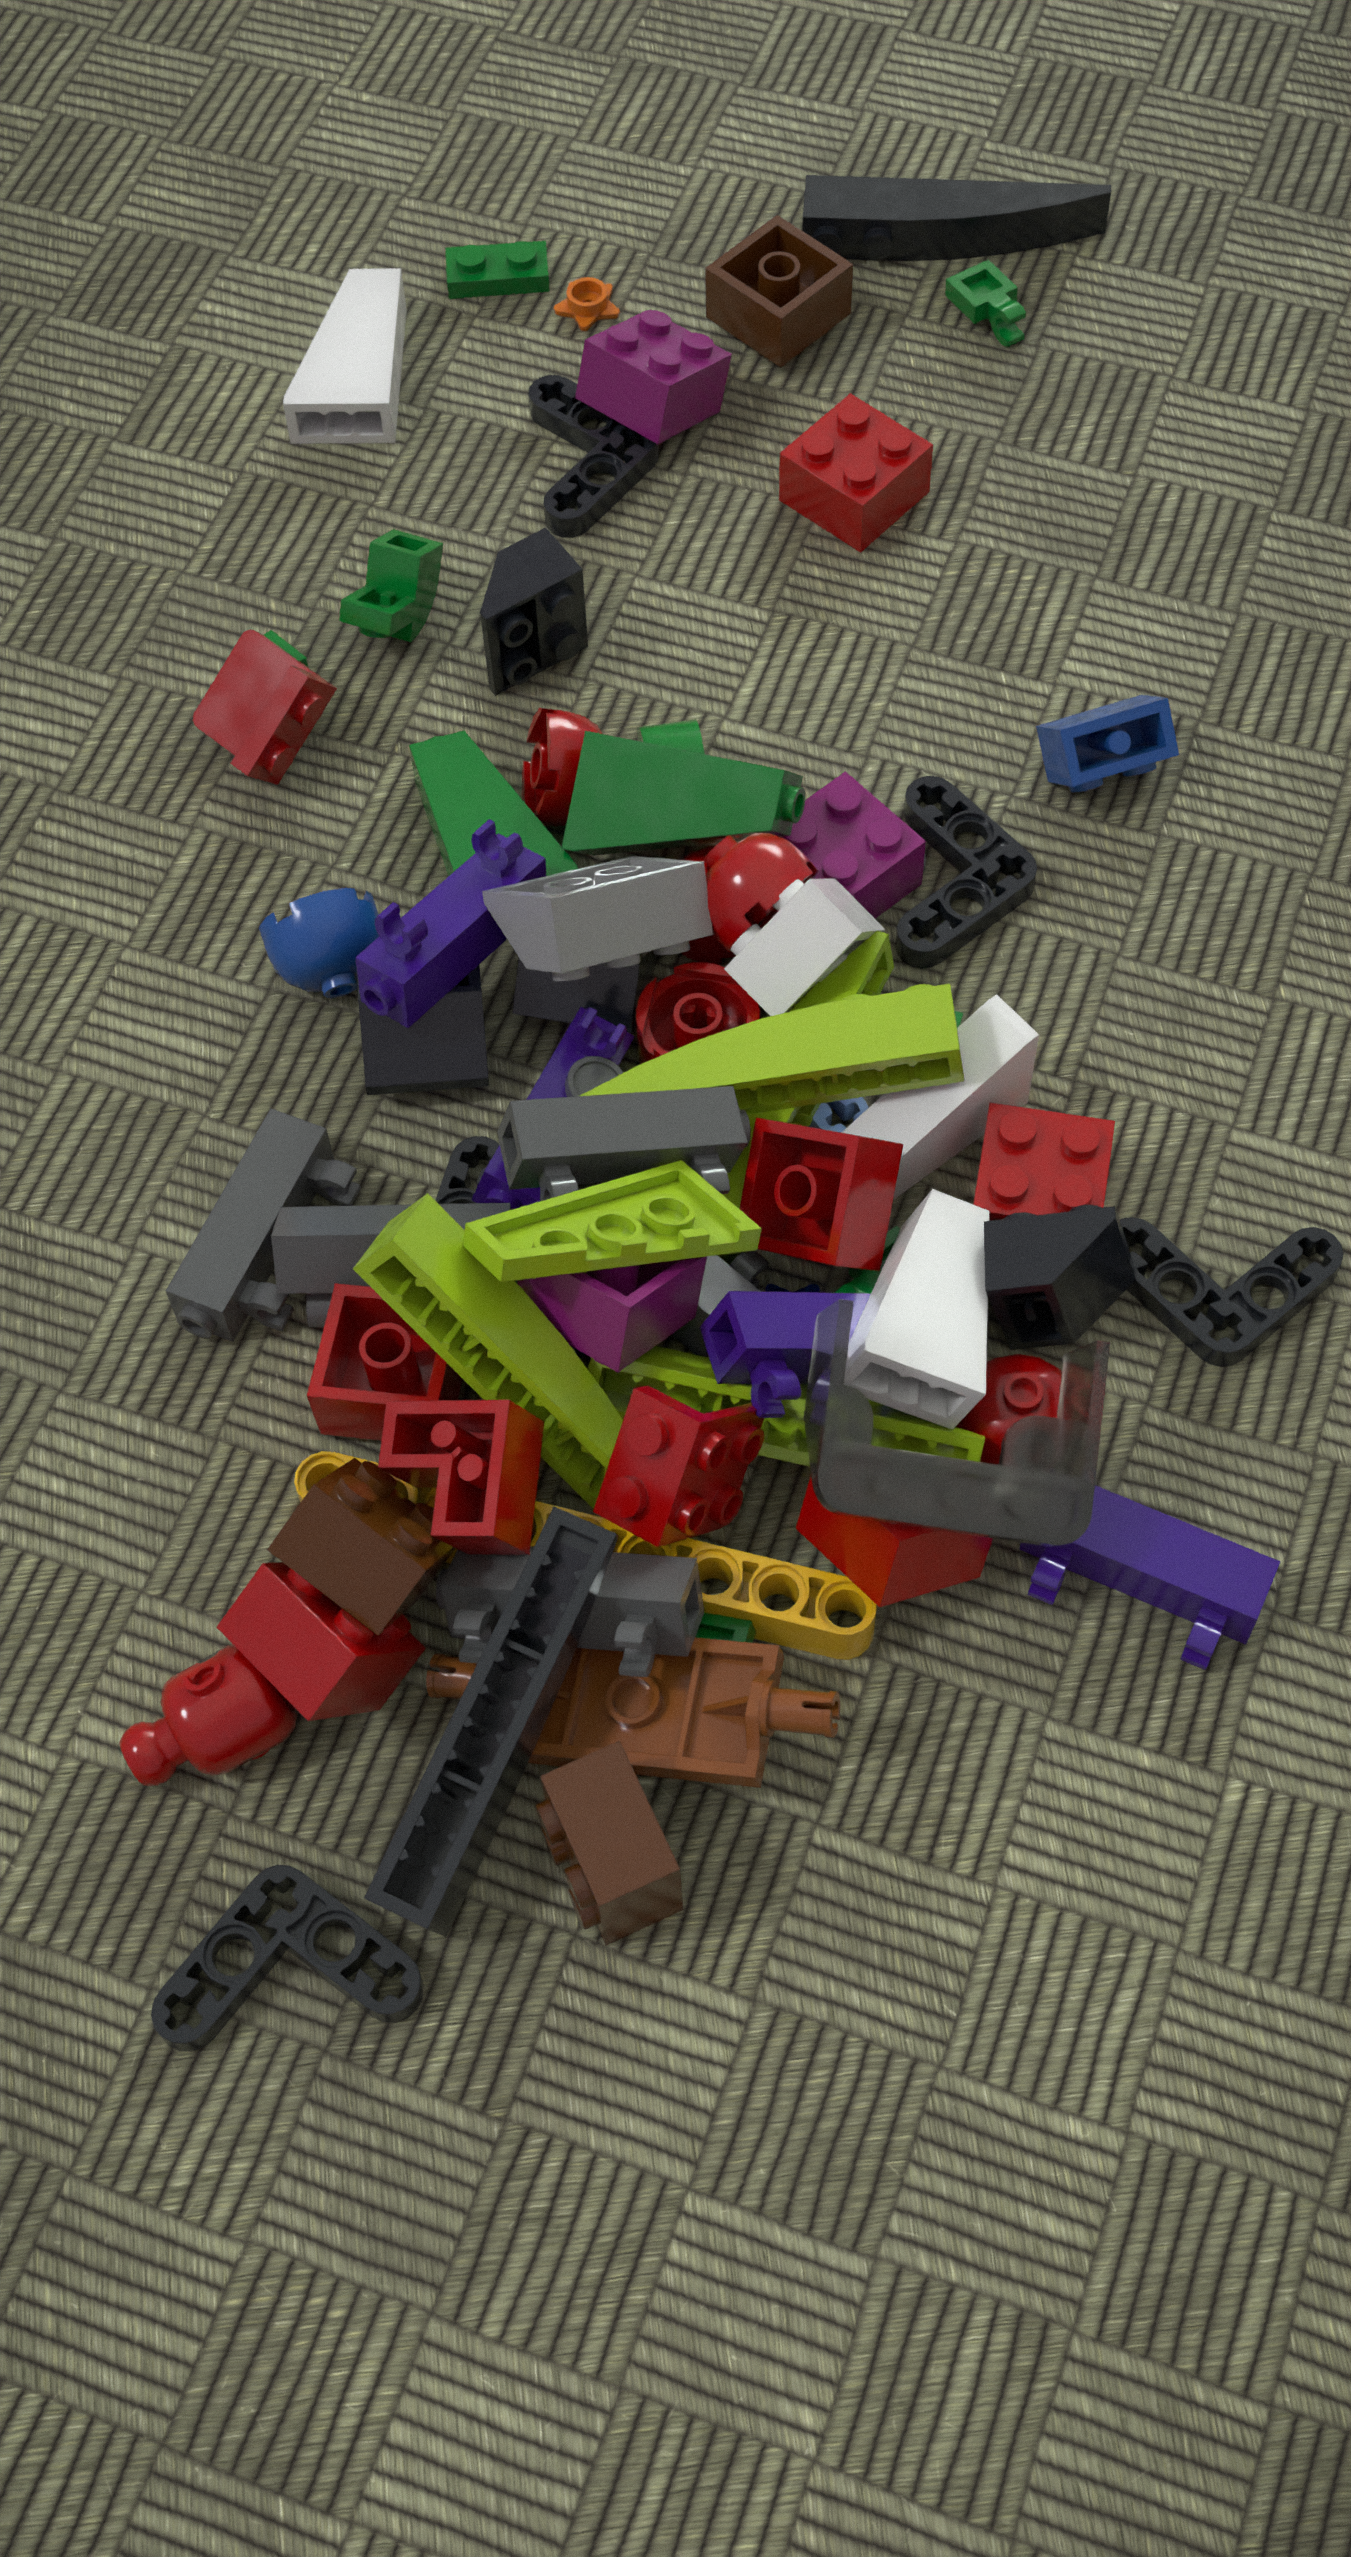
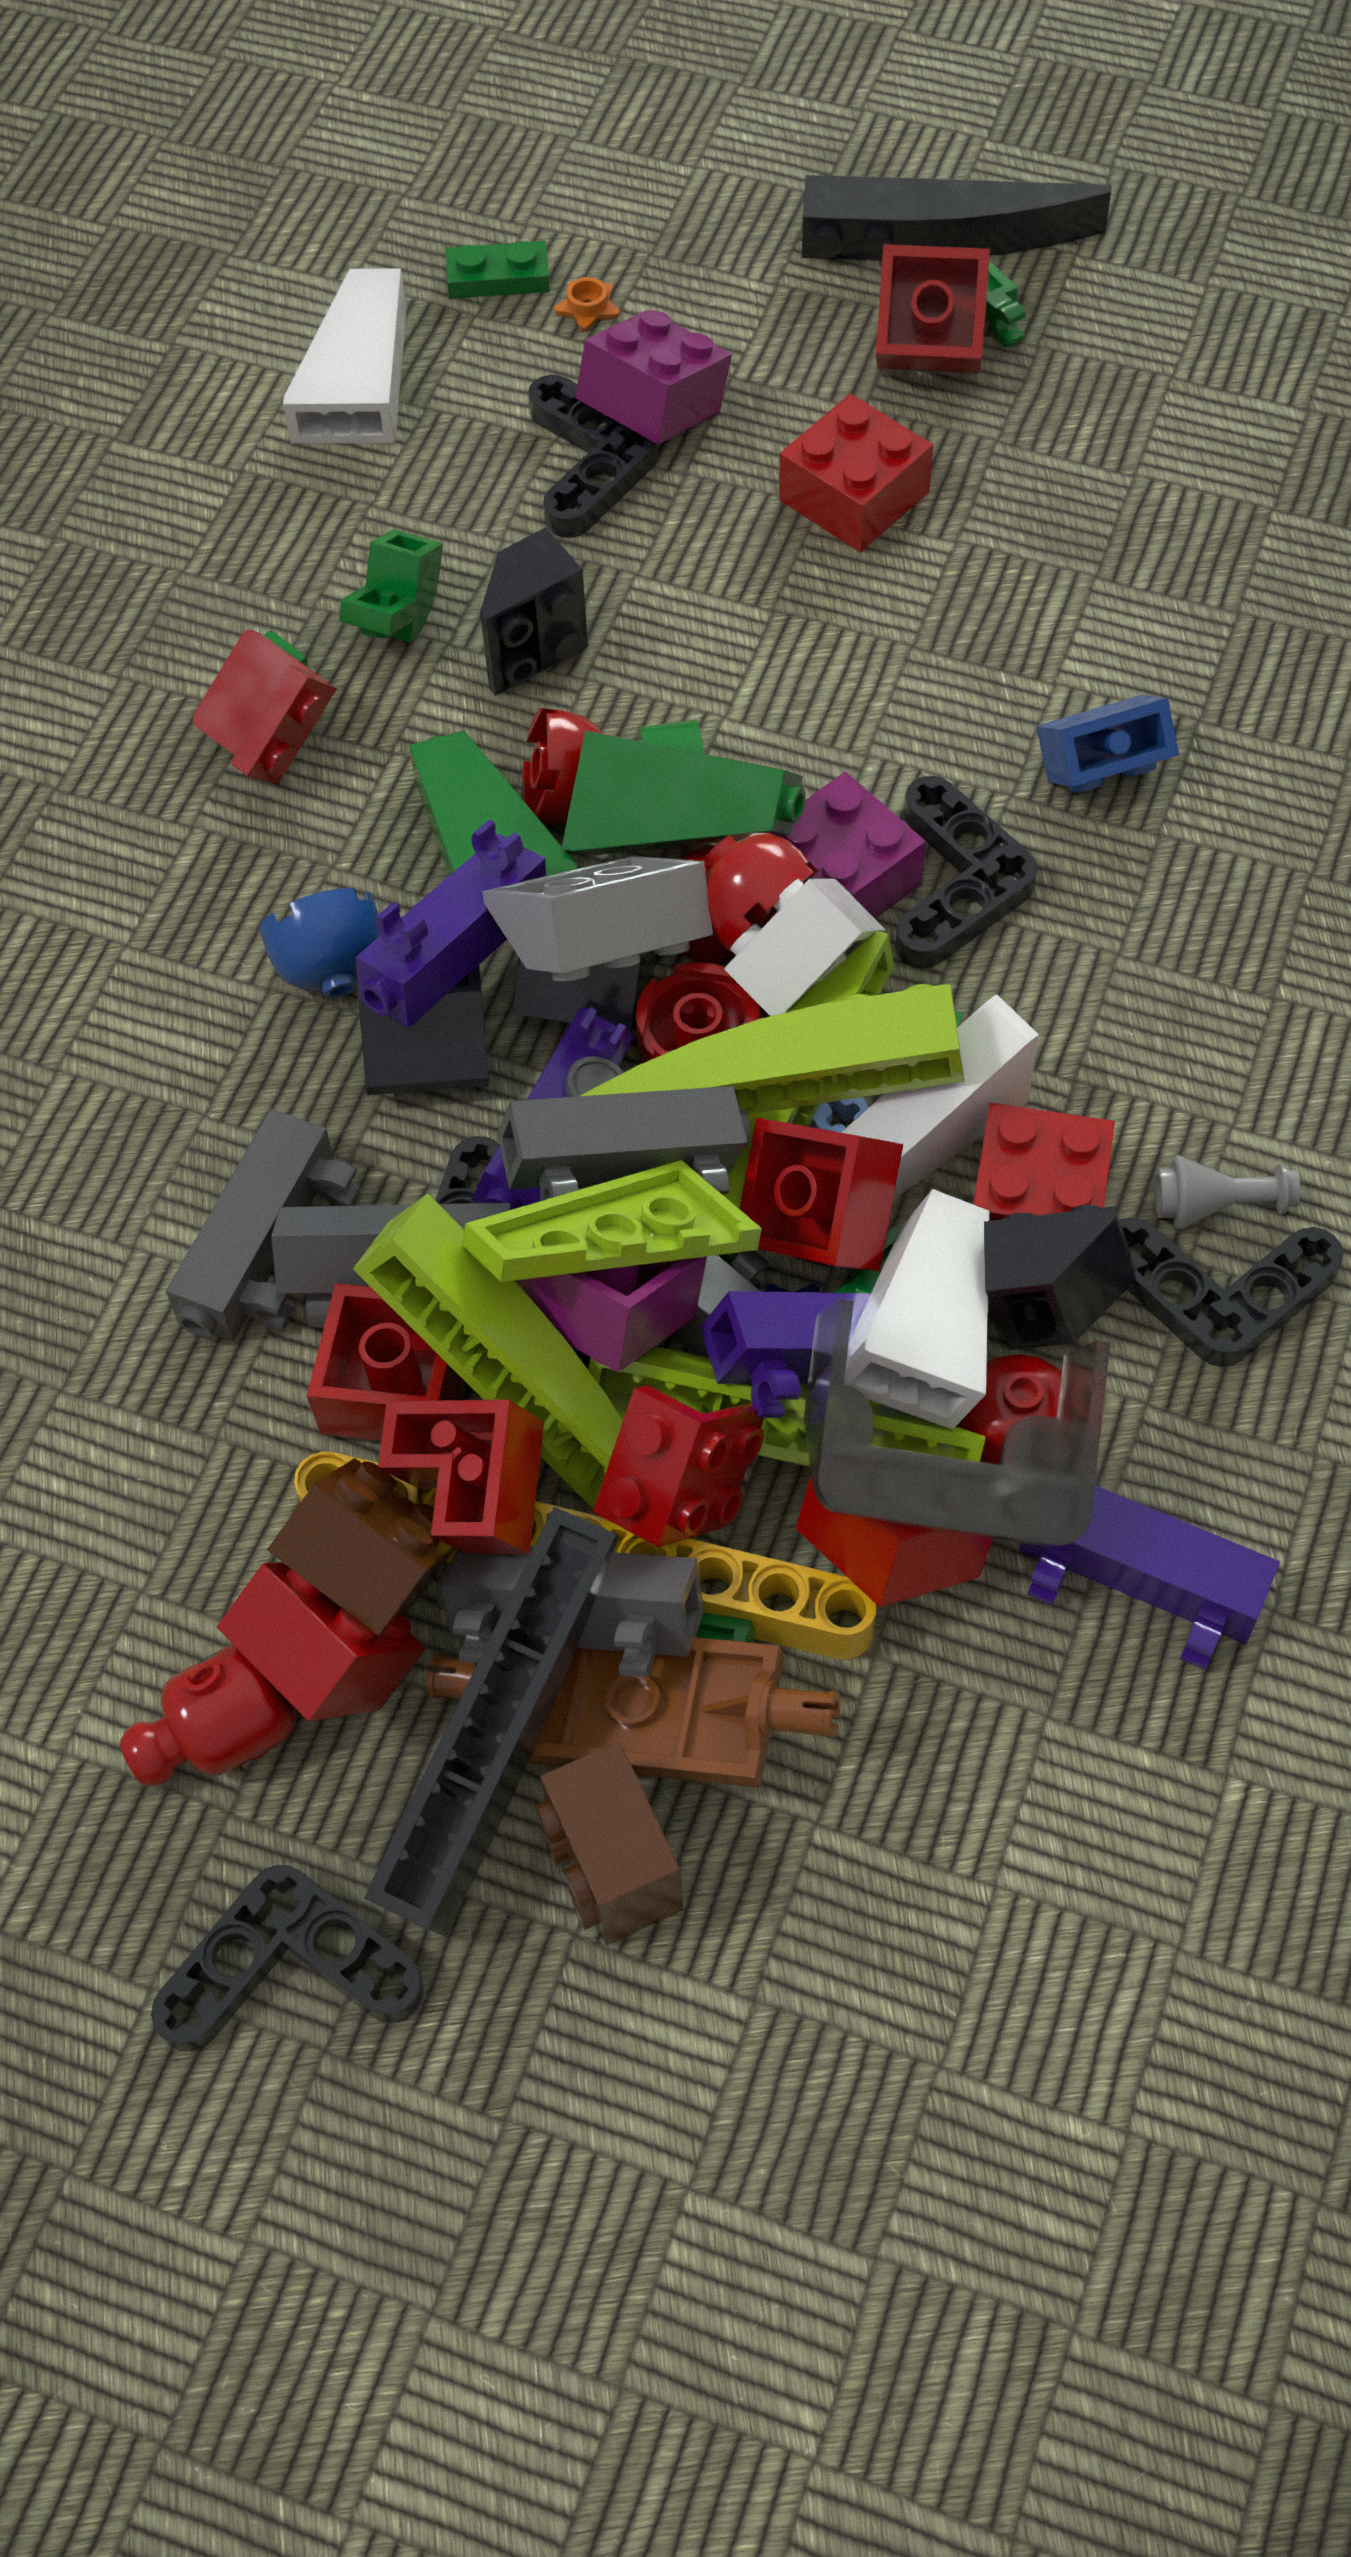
reddish brown brick [705,215,853,367] -> none
none -> red brick [876,244,990,373]
none -> light grey piece [1154,1155,1301,1230]

